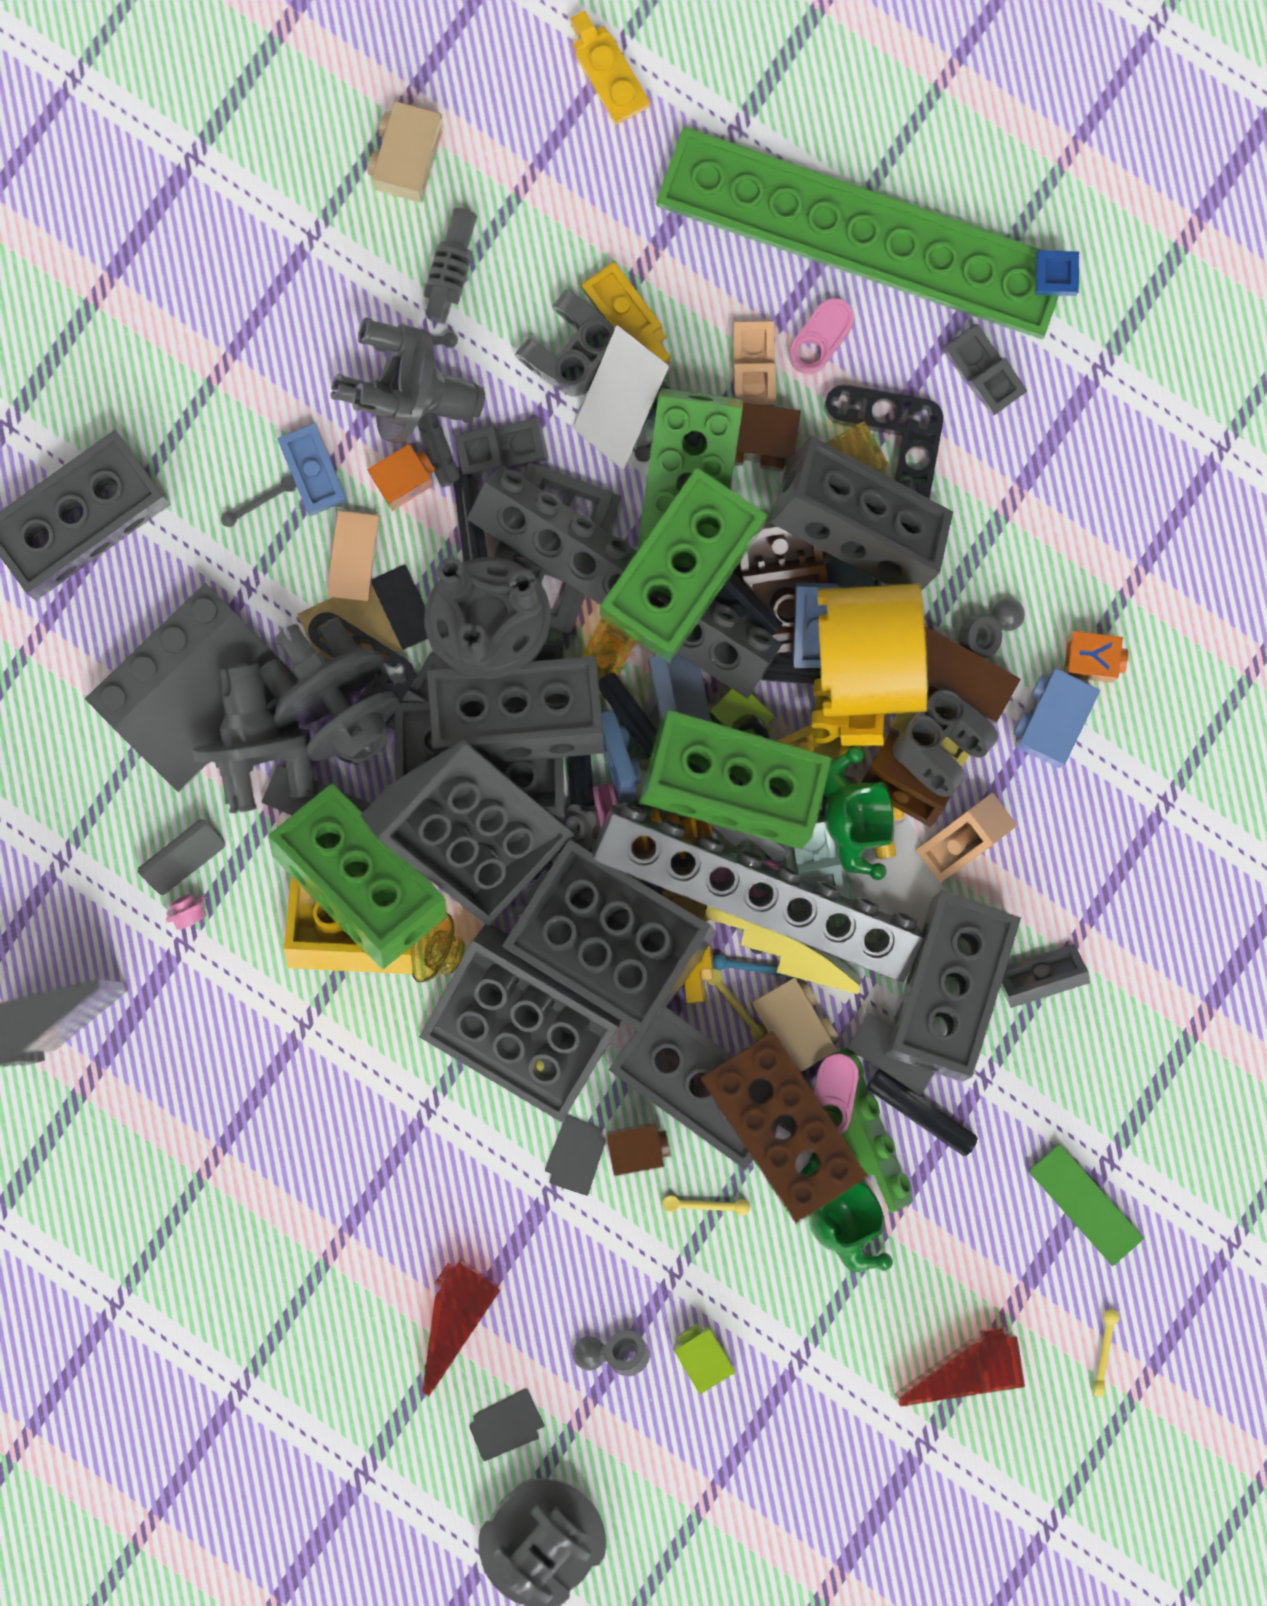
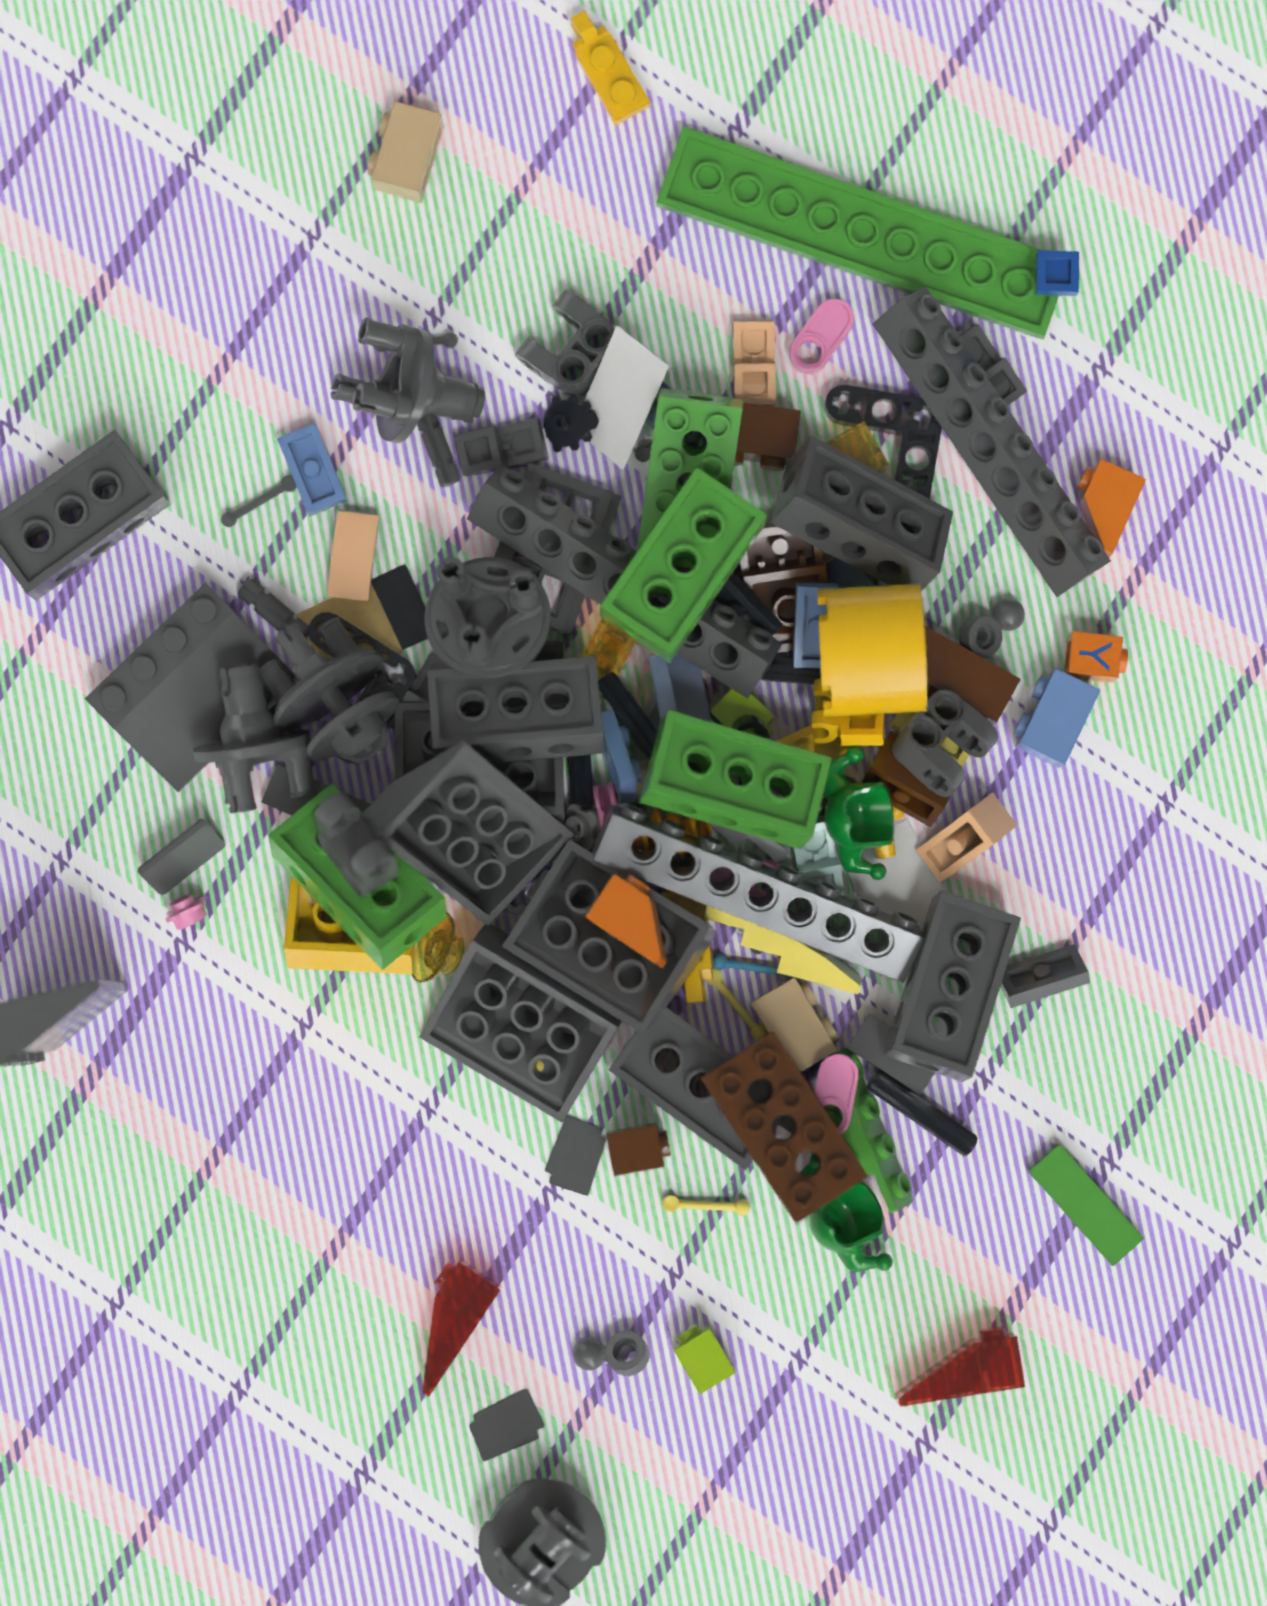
orange brick [367,443,435,511] -> none
dark grey hinge [424,208,477,324] -> none
black axle [453,474,488,562] -> none
yellow hinge [581,261,671,365] -> none
light yellow hinge [1093,1309,1120,1397] -> none
none -> dark grey axle [238,579,309,641]
none -> dark grey piece [315,791,399,898]
none -> black piece [543,394,599,453]
none -> orange slope [586,874,667,968]
none -> dark grey brick [872,287,1111,597]
none -> orange slope [1077,459,1146,557]

